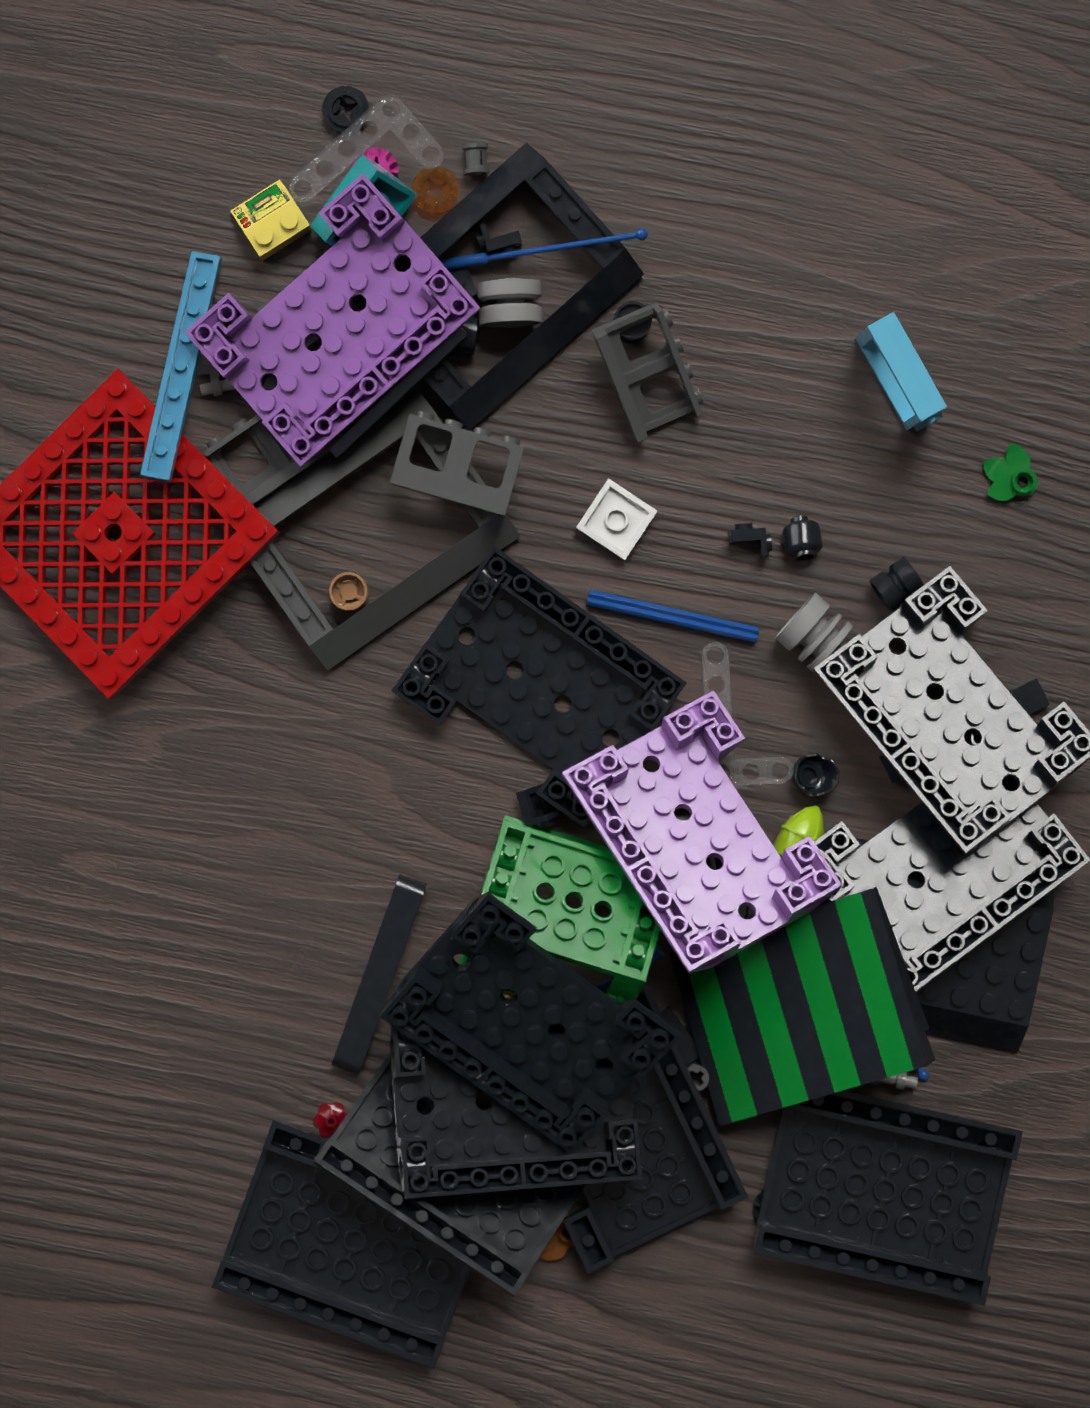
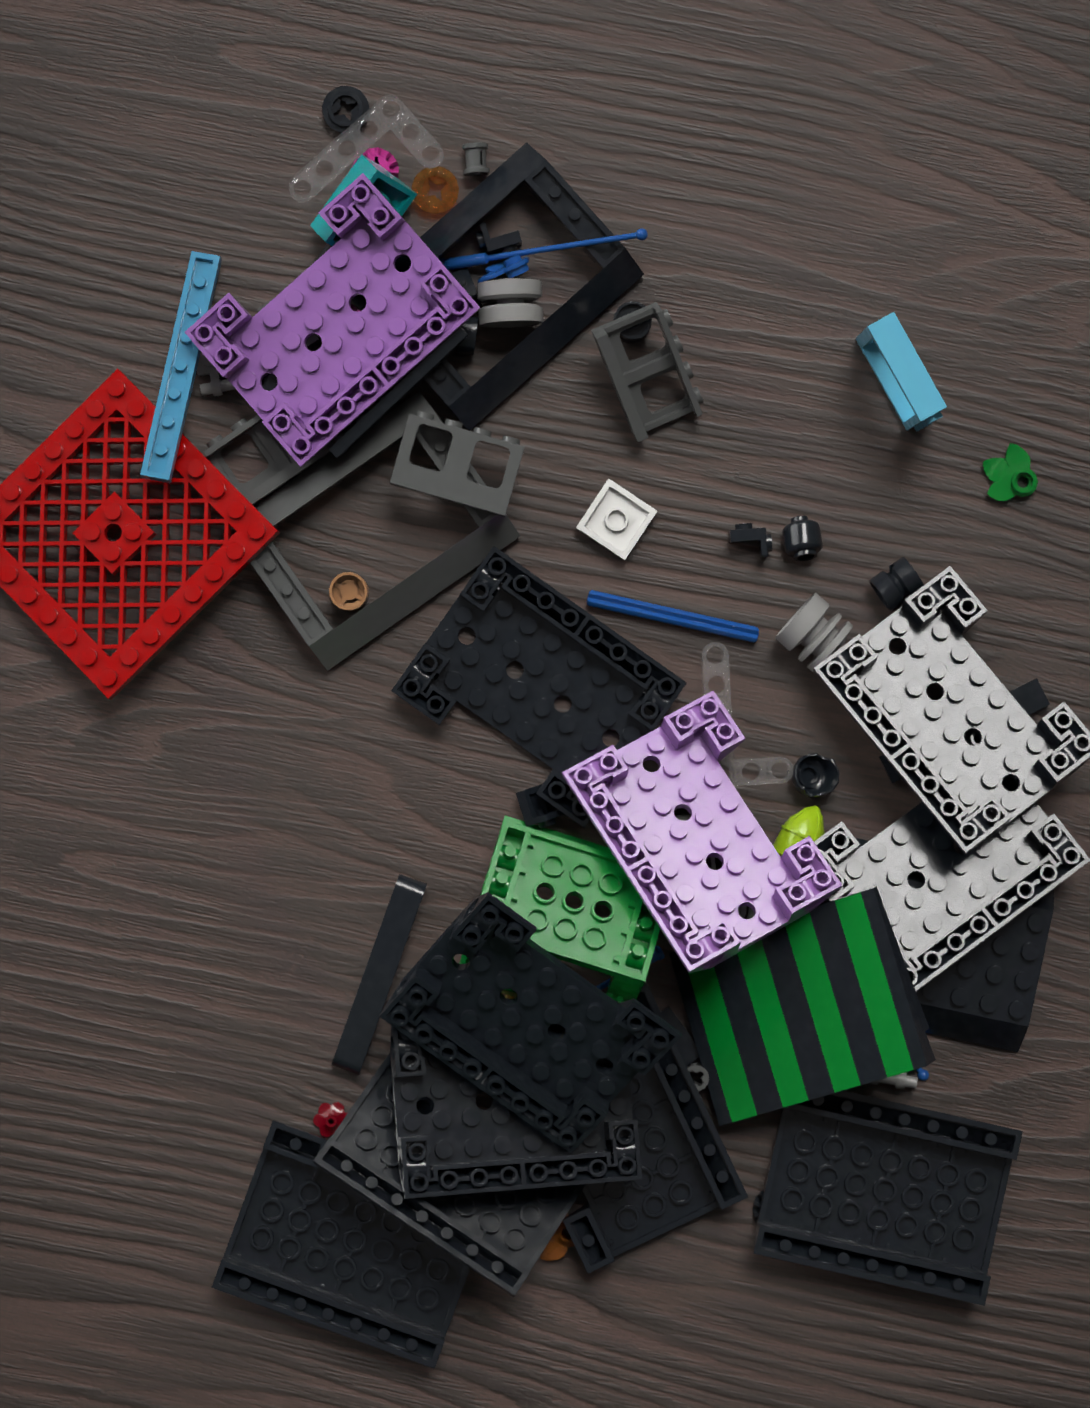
light yellow slope [230,179,312,261] -> none
none -> blue plate [478,254,530,283]

